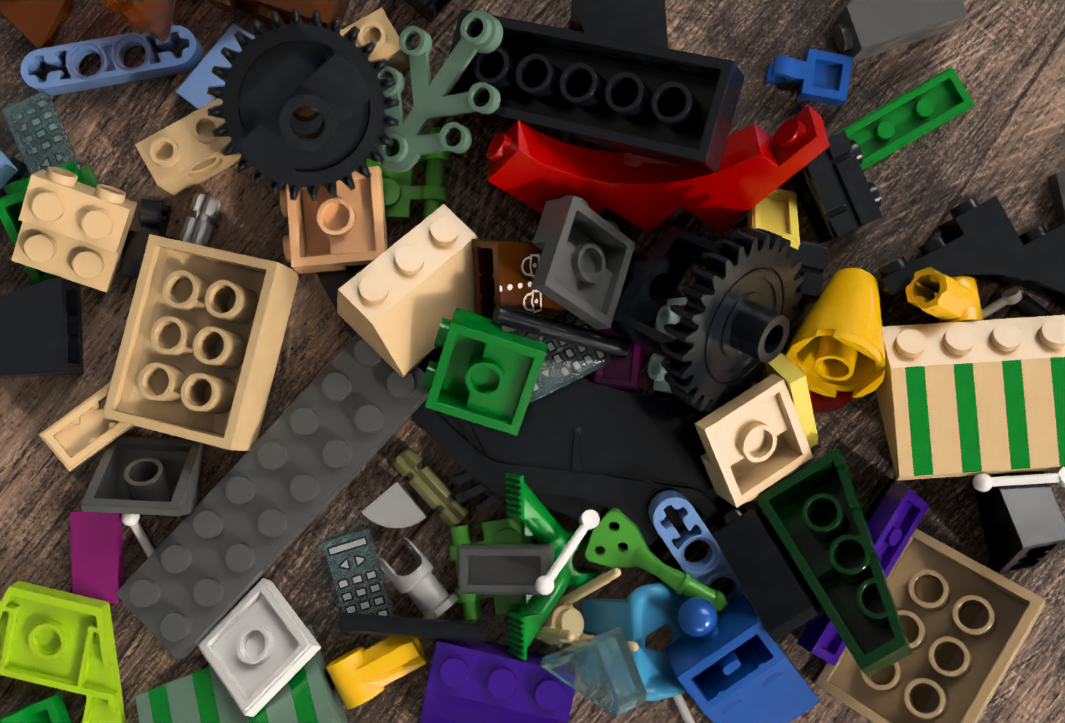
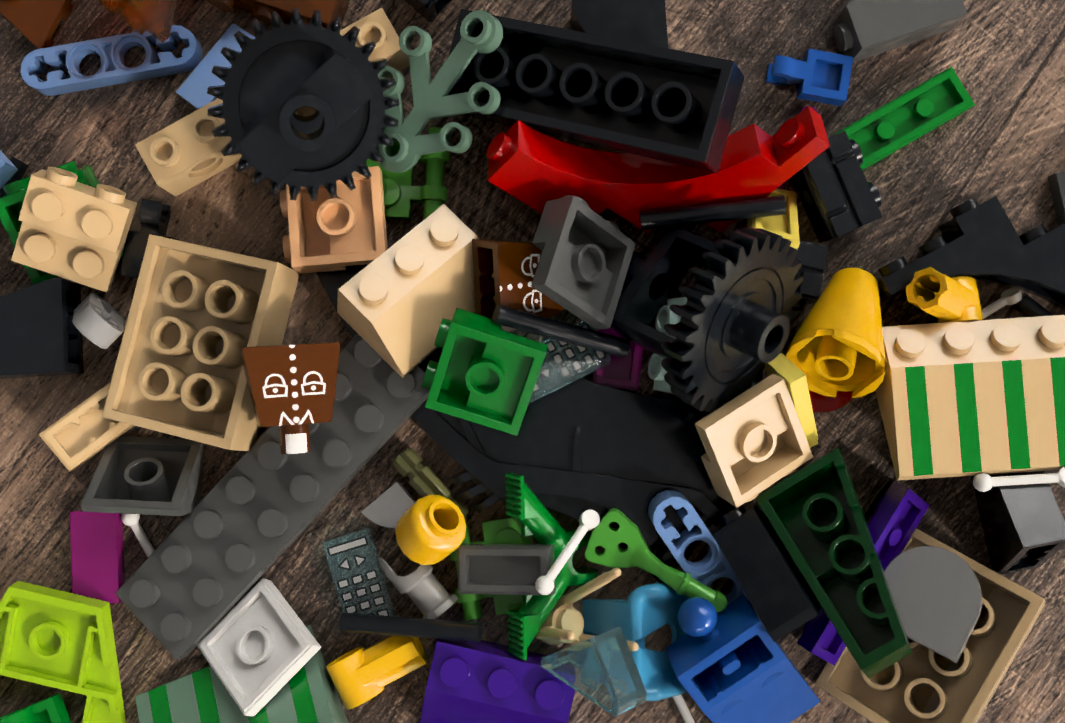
clear light blue tile [2,91,82,176] -> none
light grey axle [179,193,221,246] -> none
none -> light grey beam [72,293,124,349]
none -> reddish brown torso [240,342,340,454]
none -> yellow head [395,495,467,565]
none -> black bar [640,195,786,230]
none -> light grey tile [884,546,983,663]

